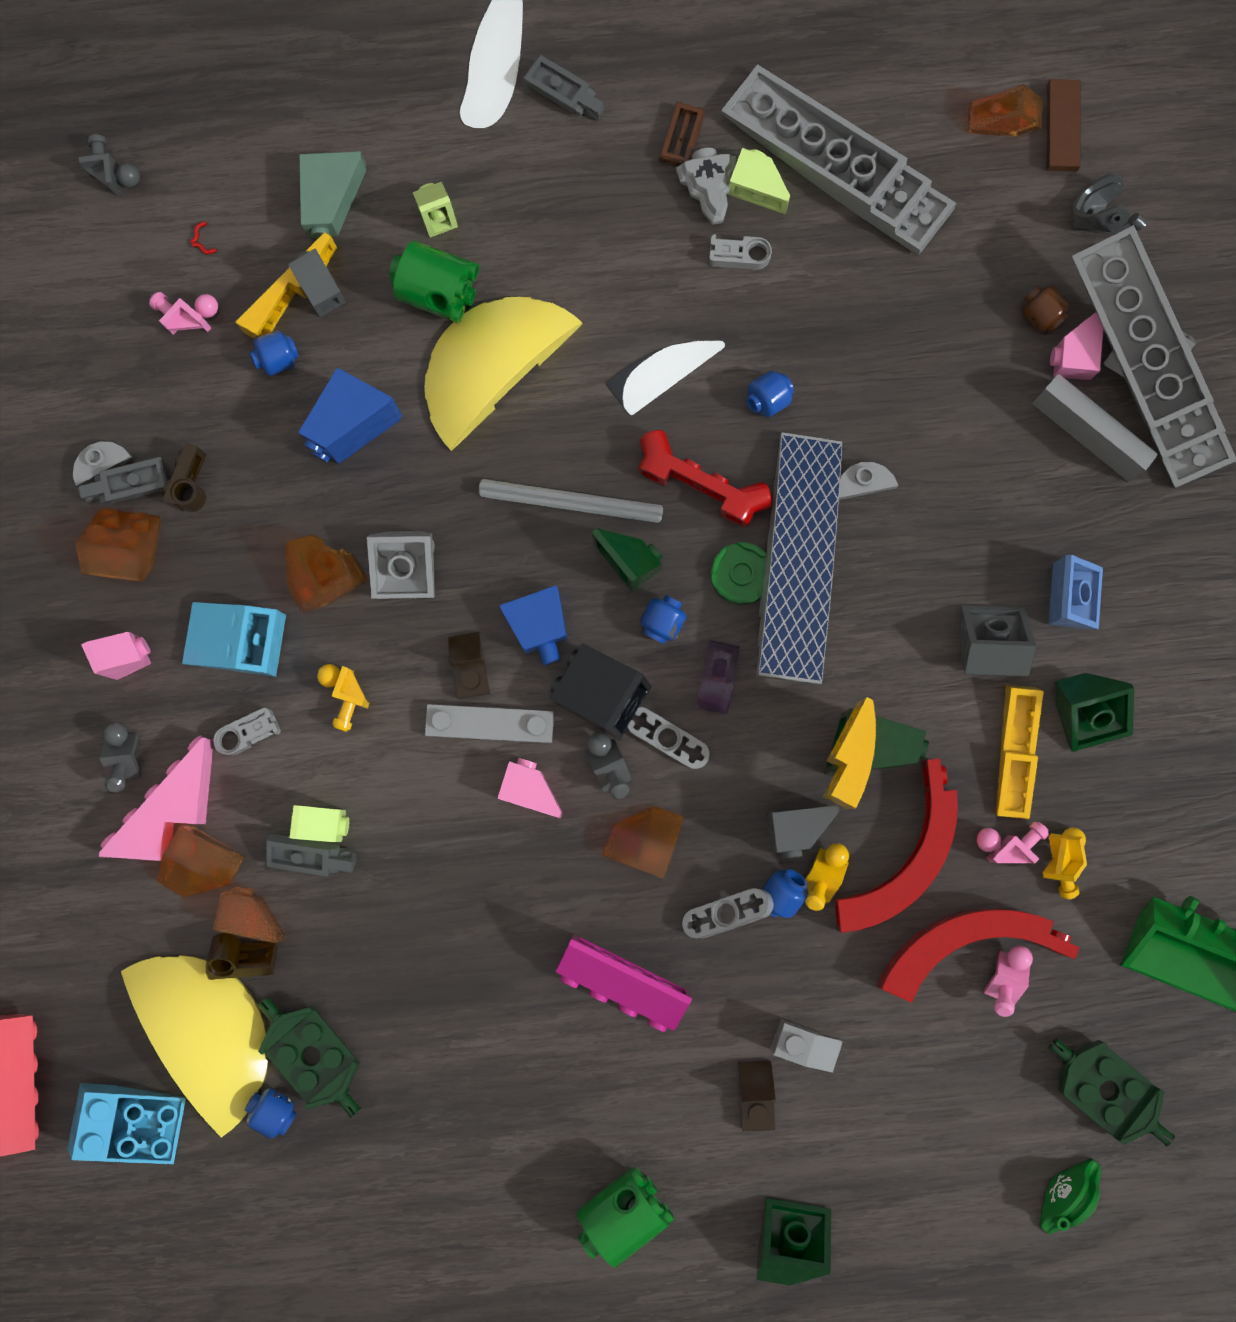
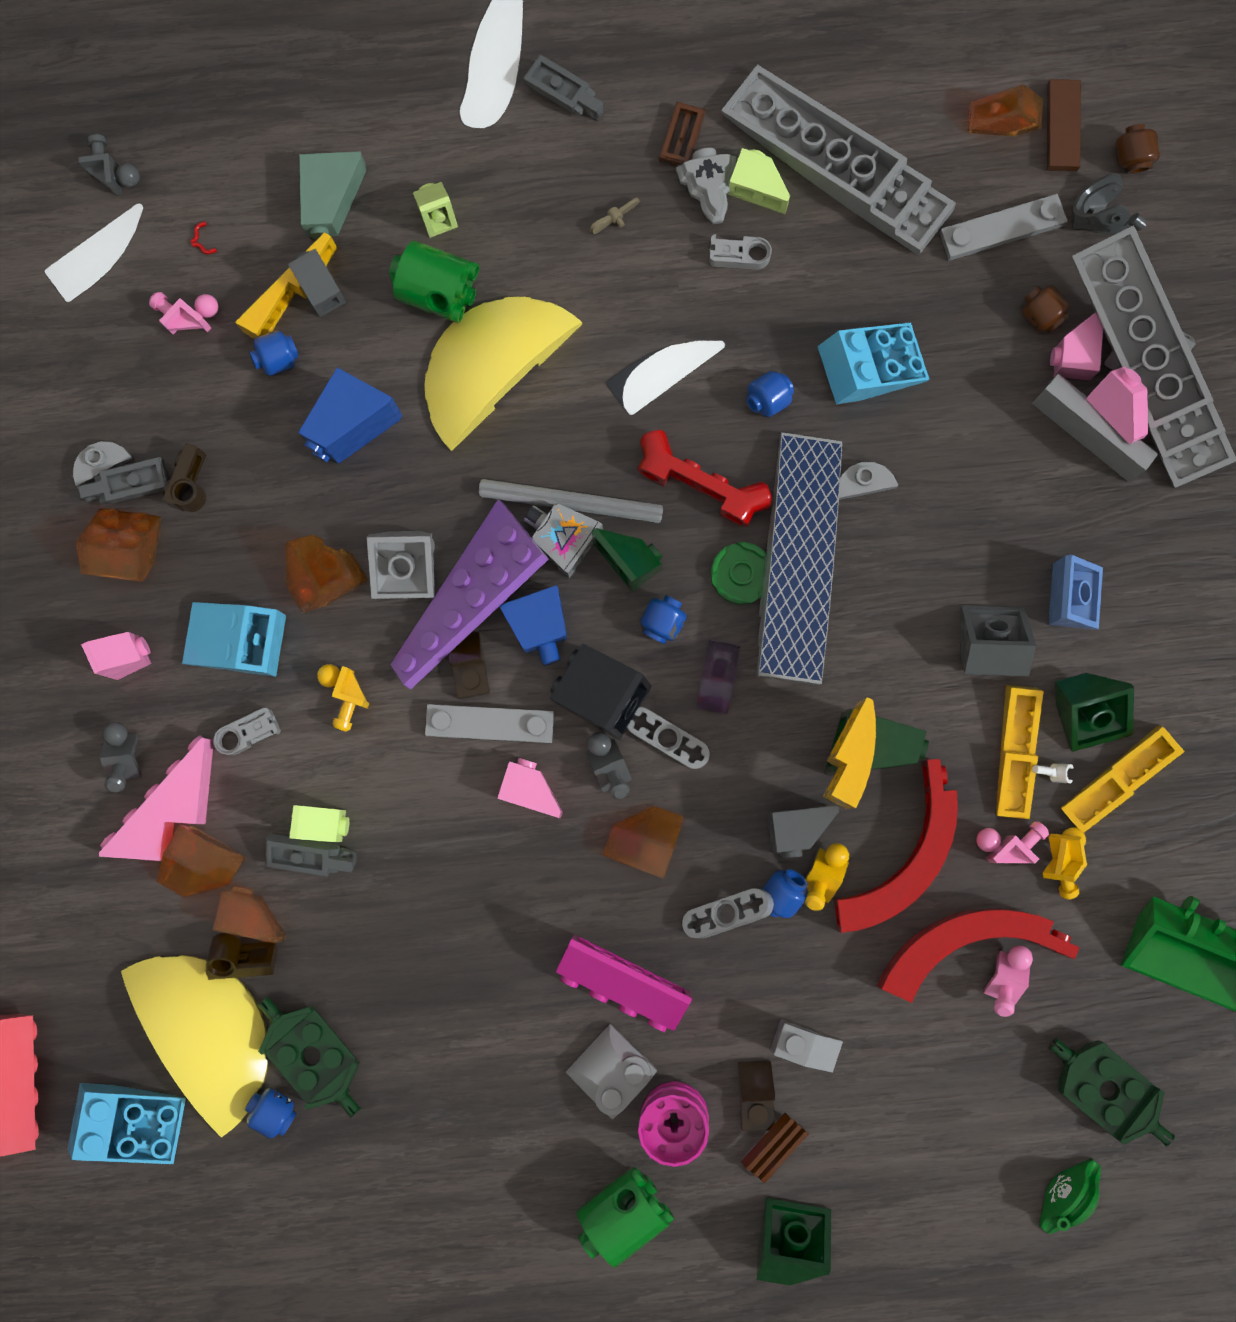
none -> white sticker [45,204,143,302]
none -> medium lavender wing [390,499,549,689]
none -> light grey torso [524,503,603,579]
none -> light grey slope [566,1023,657,1120]
none -> dark tan piece [590,198,640,234]
none -> dark pink wheel [638,1081,709,1167]
none -> reddish brown tile [741,1112,809,1183]
none -> medium azure slope [818,323,930,404]
none -> light grey plate [939,194,1068,261]
none -> white hand [1032,763,1074,783]
none -> yellow slope [1061,725,1185,832]
none -> bright pink slope [1086,366,1148,444]
none -> reddish brown head [1116,124,1160,174]

